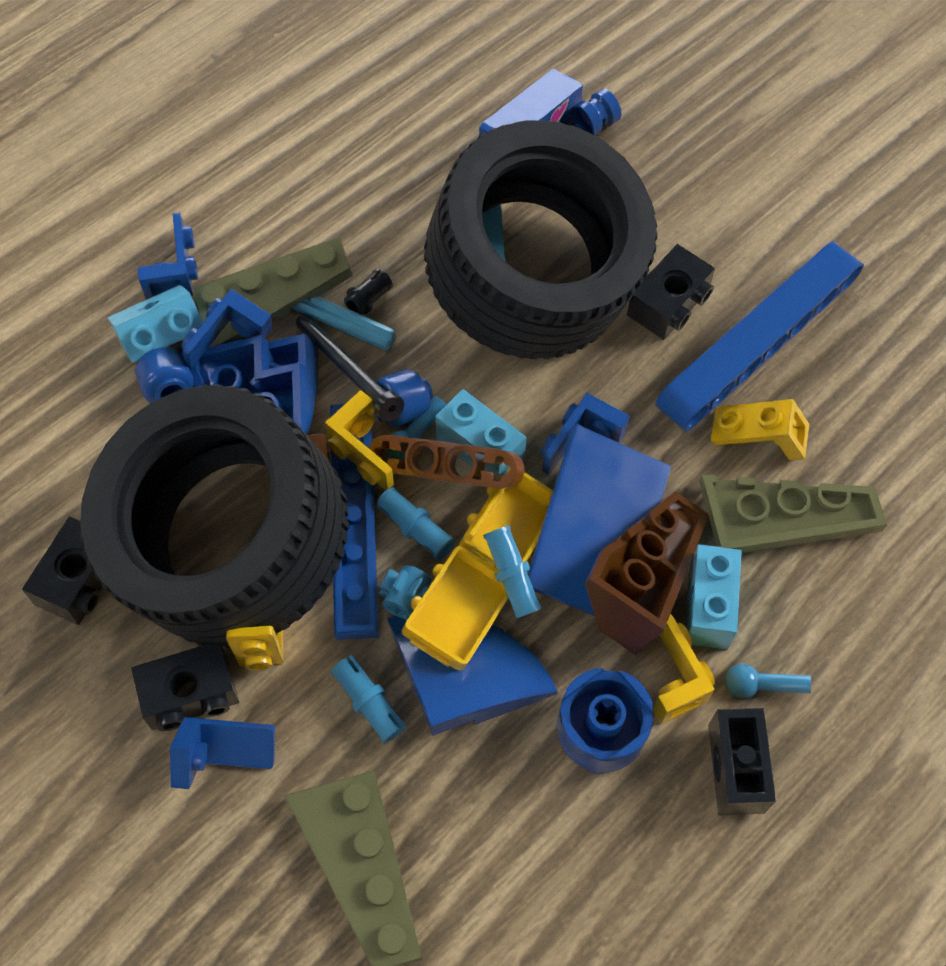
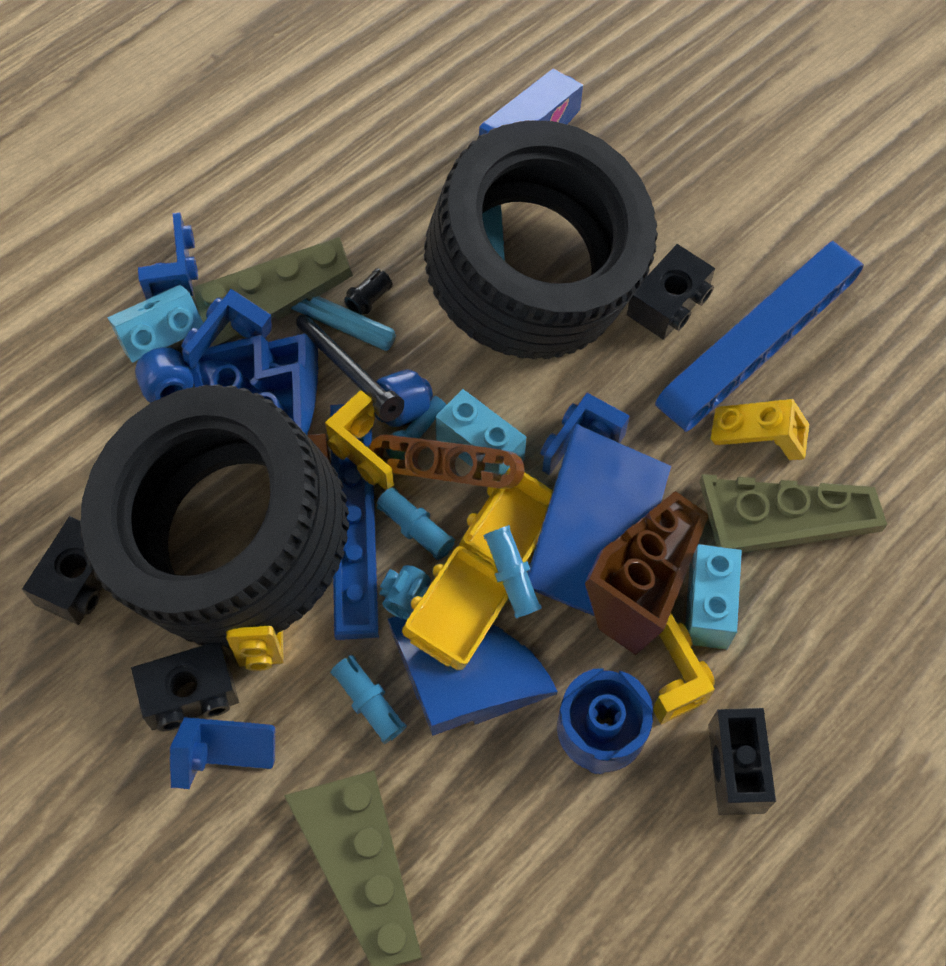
blue wheel [570,89,622,136] -> none
dark azure bar [724,663,811,699] -> none

